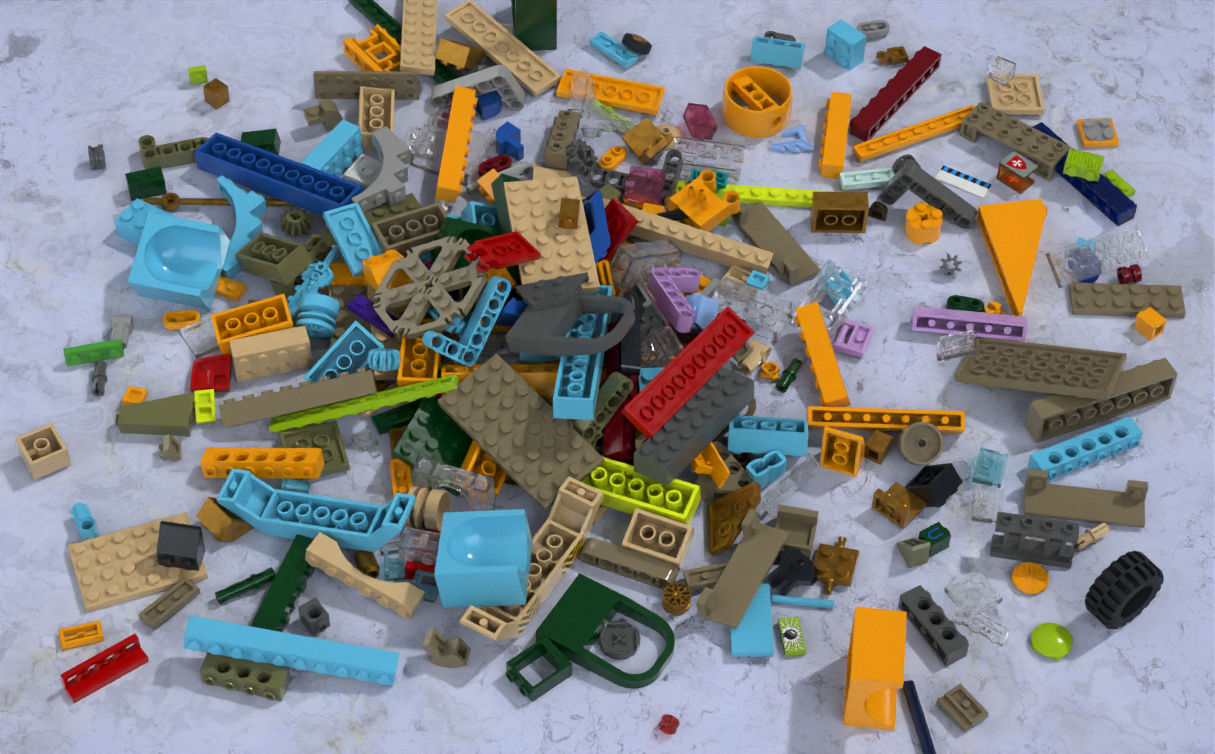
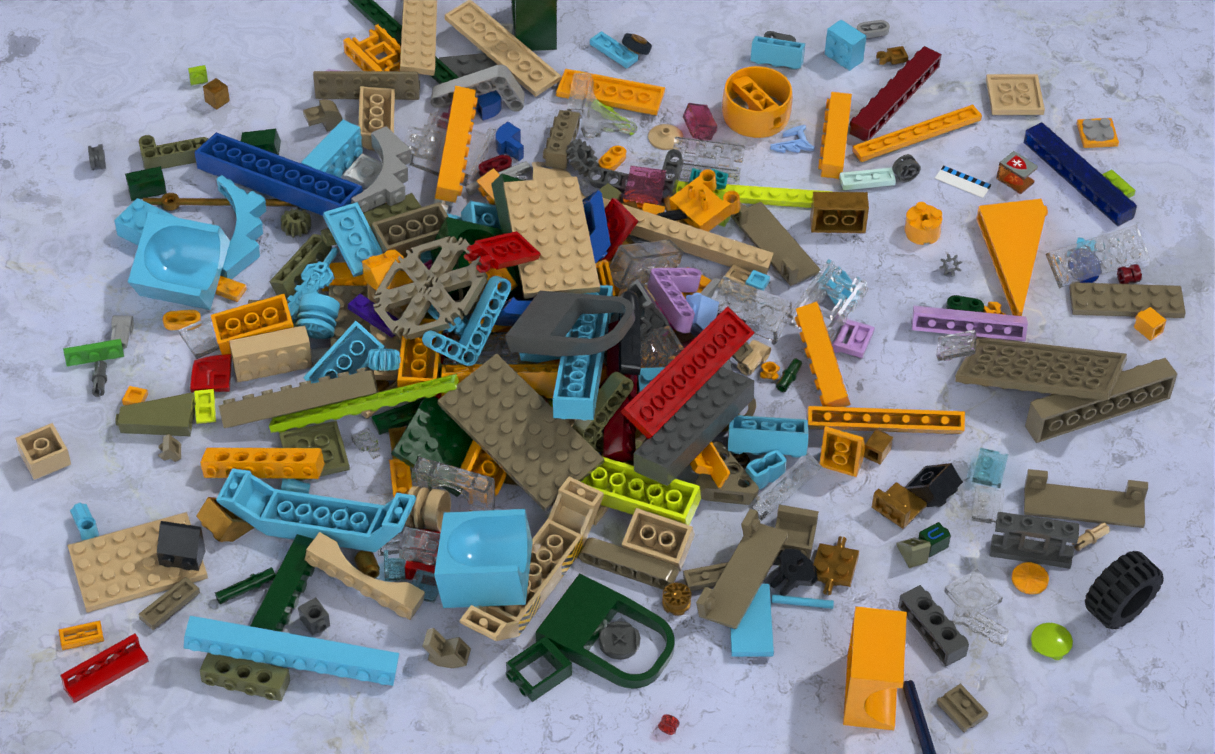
olive brick [235,232,313,285] -> none
pearl gold slope [435,38,485,71] -> none
dark grey wing [515,272,589,311] -> none
pearl gold brick [559,198,580,229] -> none
pearl gold bracket [622,118,675,165] -> none
pearl gold plate [707,481,761,556] -> none
tile [778,616,806,657] -> none
dark brown tile [868,201,888,221] -> none
dark grey beam [880,163,977,229] -> none
dark tan wheel [898,422,944,465] -> none
dark tan bracket [960,102,1070,181] -> none
clear brick [988,56,1017,86] -> none
medium azure brick [1028,416,1143,481] -> none
lime brick [1063,148,1105,182] -> none

